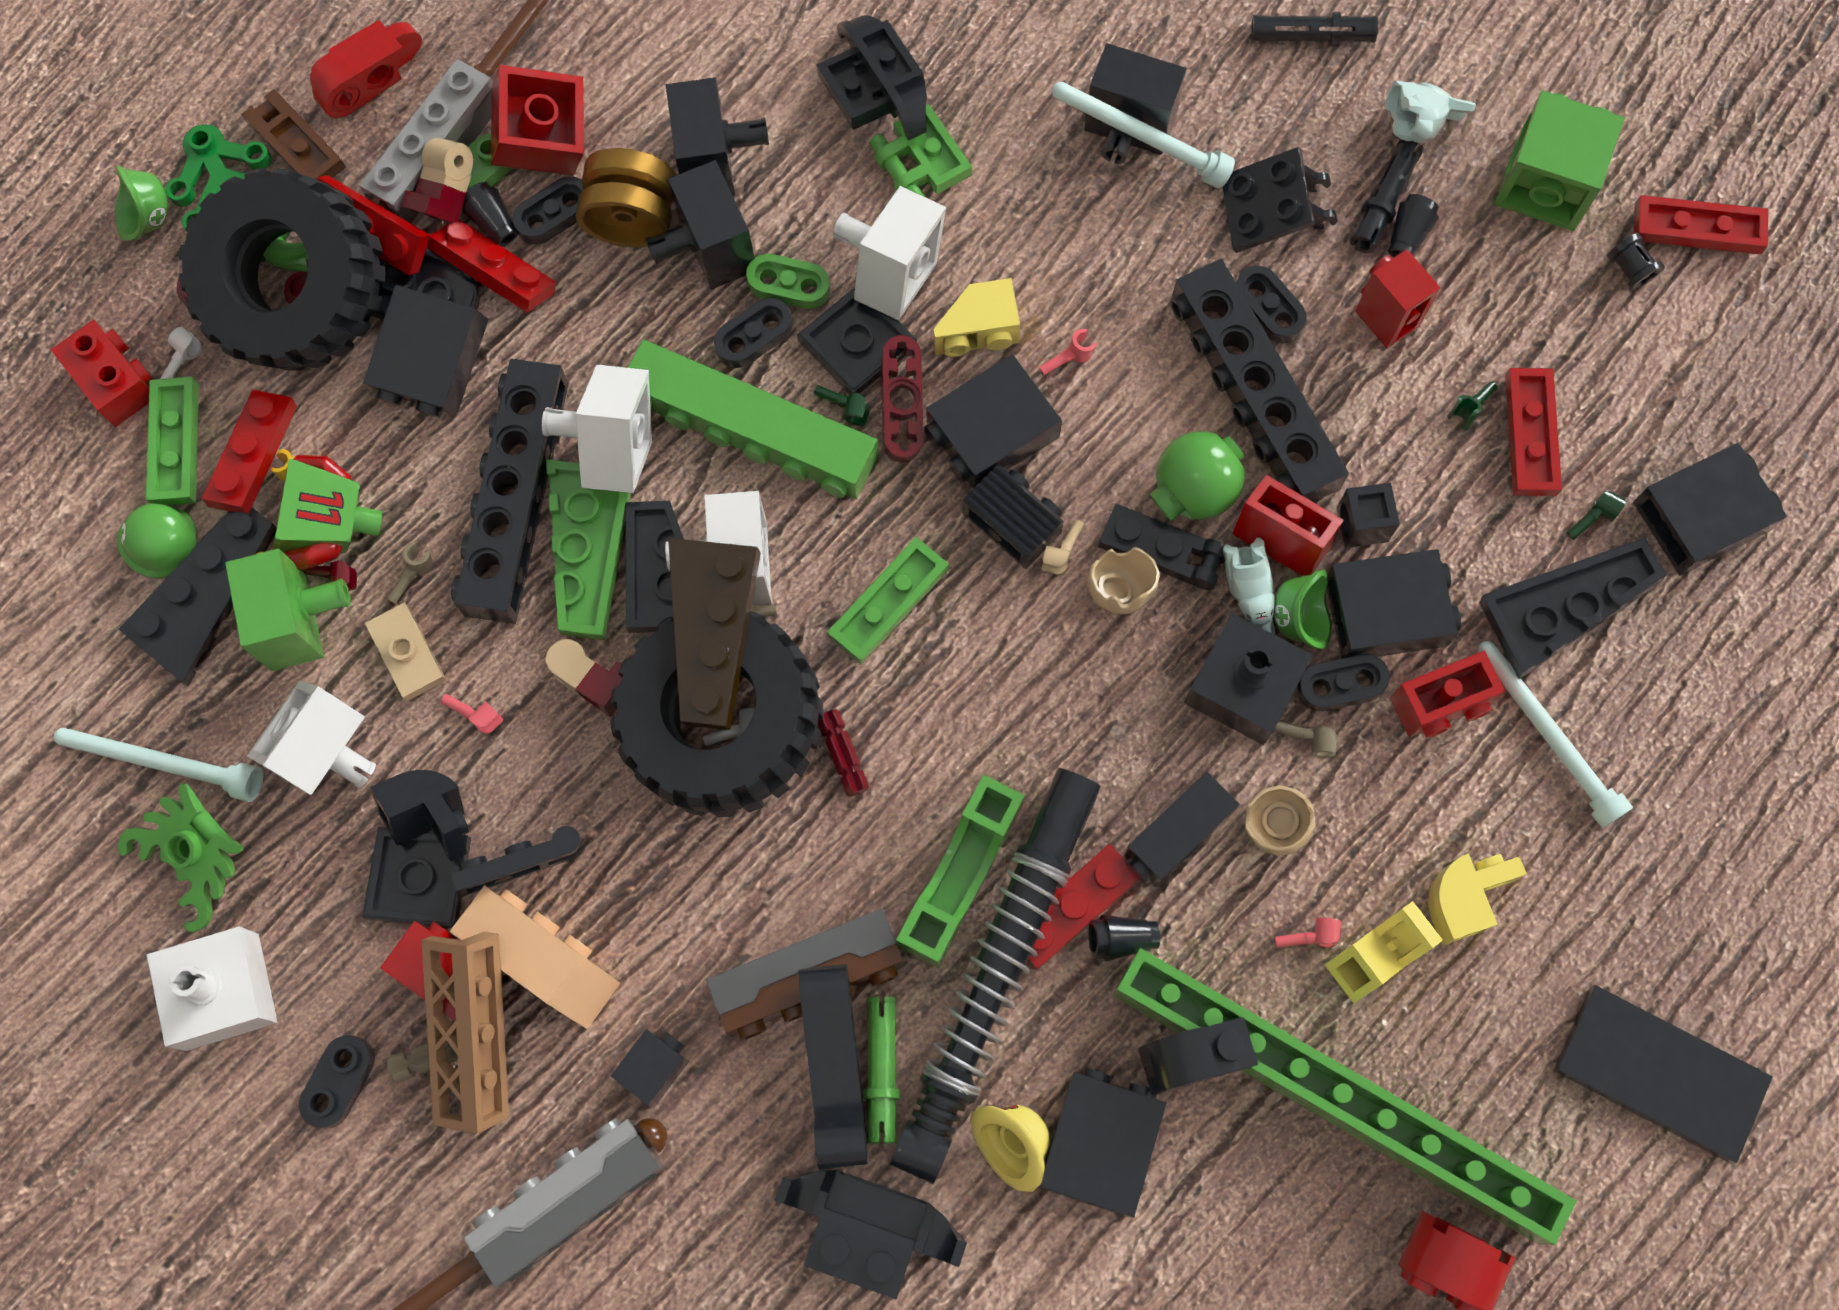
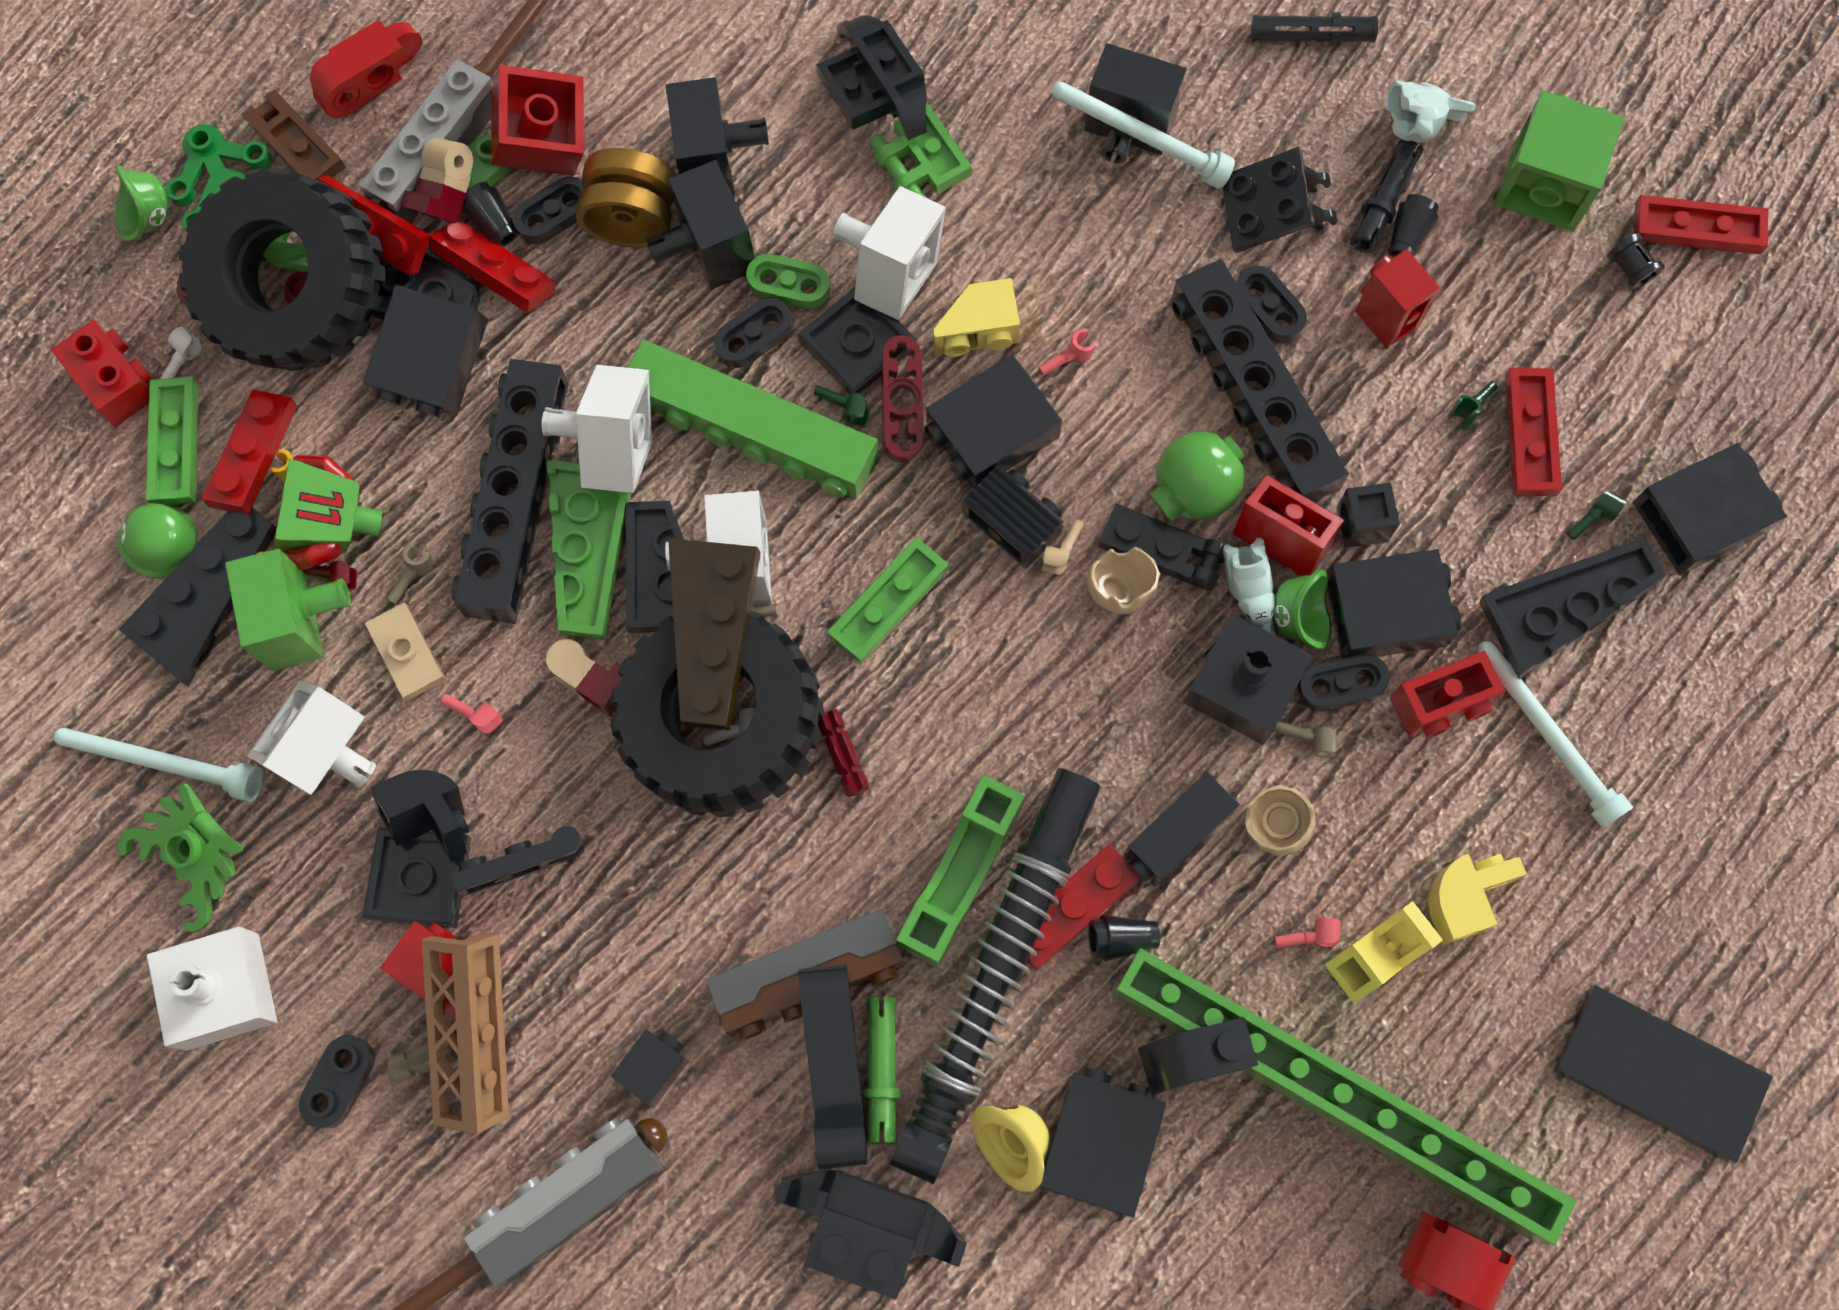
light nougat wedge [450,885,621,1029] -> none

